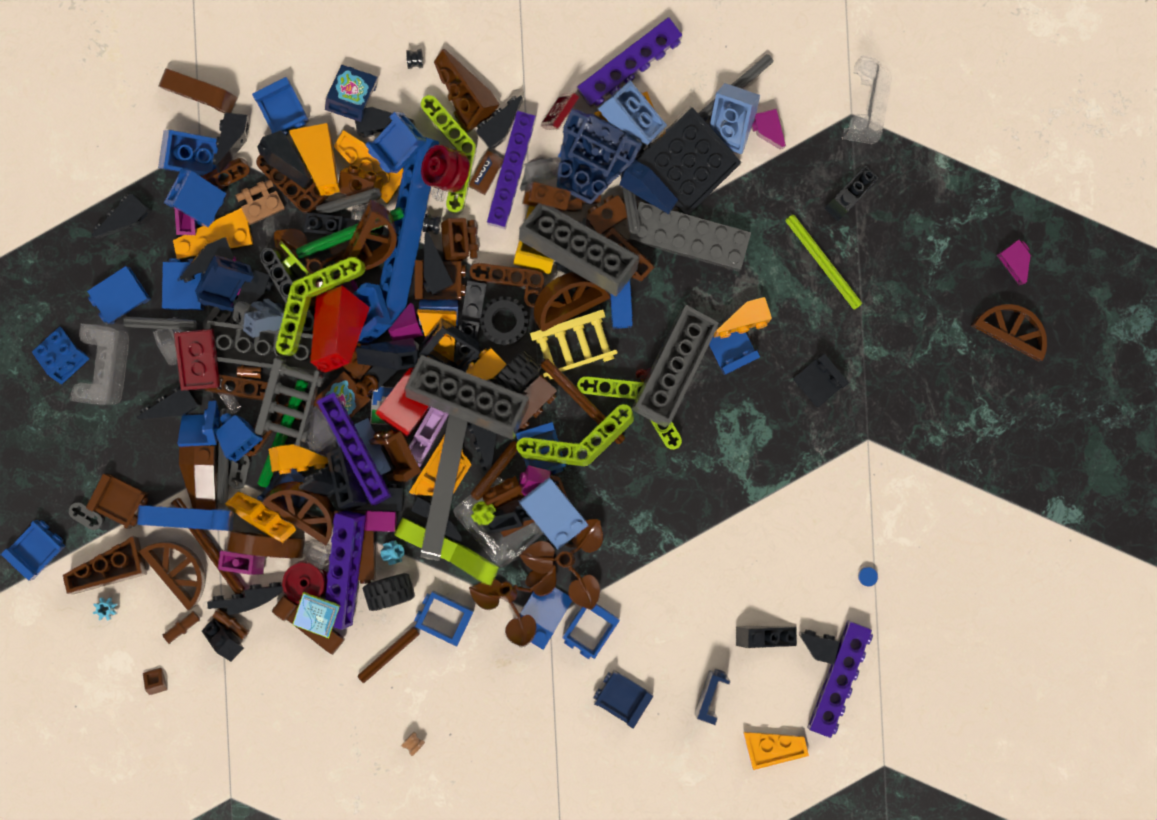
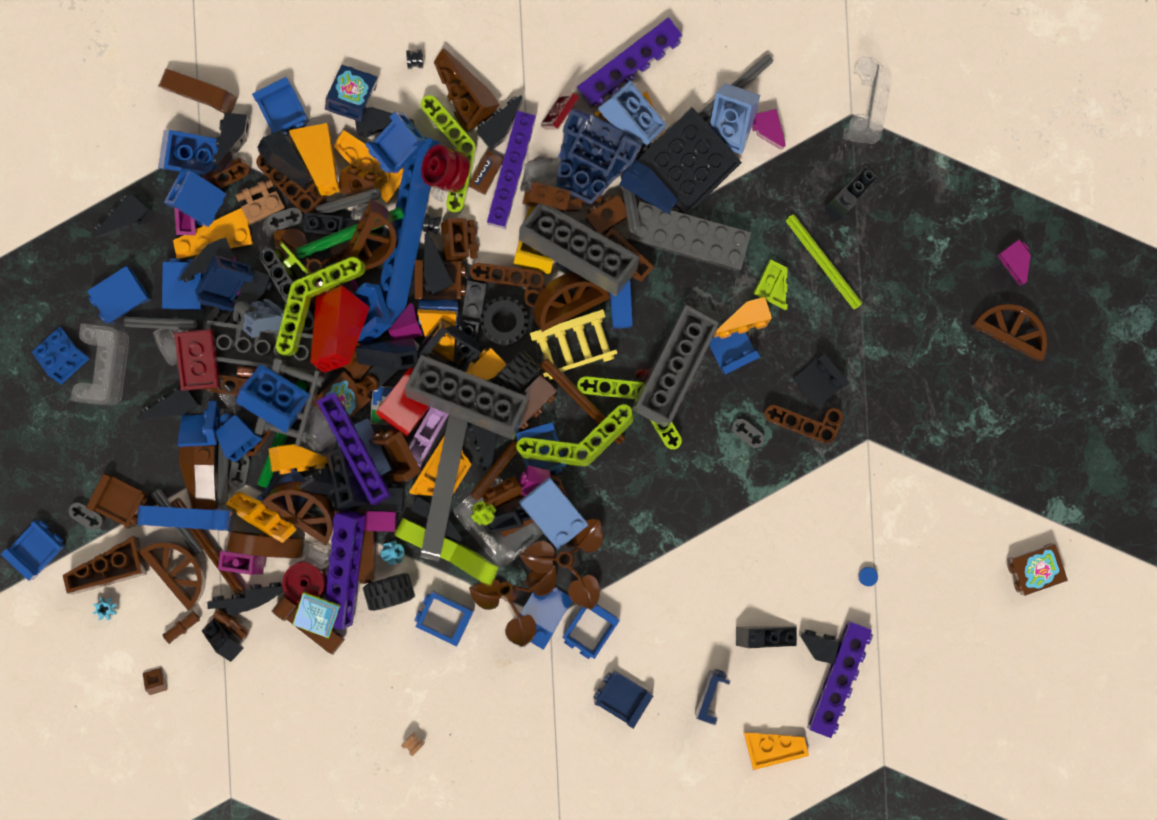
reddish brown axle [357,627,420,683] -> none
none -> dark grey axle [151,489,203,555]
none -> blue slope [236,364,310,433]
none -> dark grey beam [267,208,304,231]
none -> dark grey beam [732,419,764,448]
none -> lime wing [752,259,787,310]
none -> reddish brown beam [763,405,843,443]
none -> panel [1007,543,1068,596]

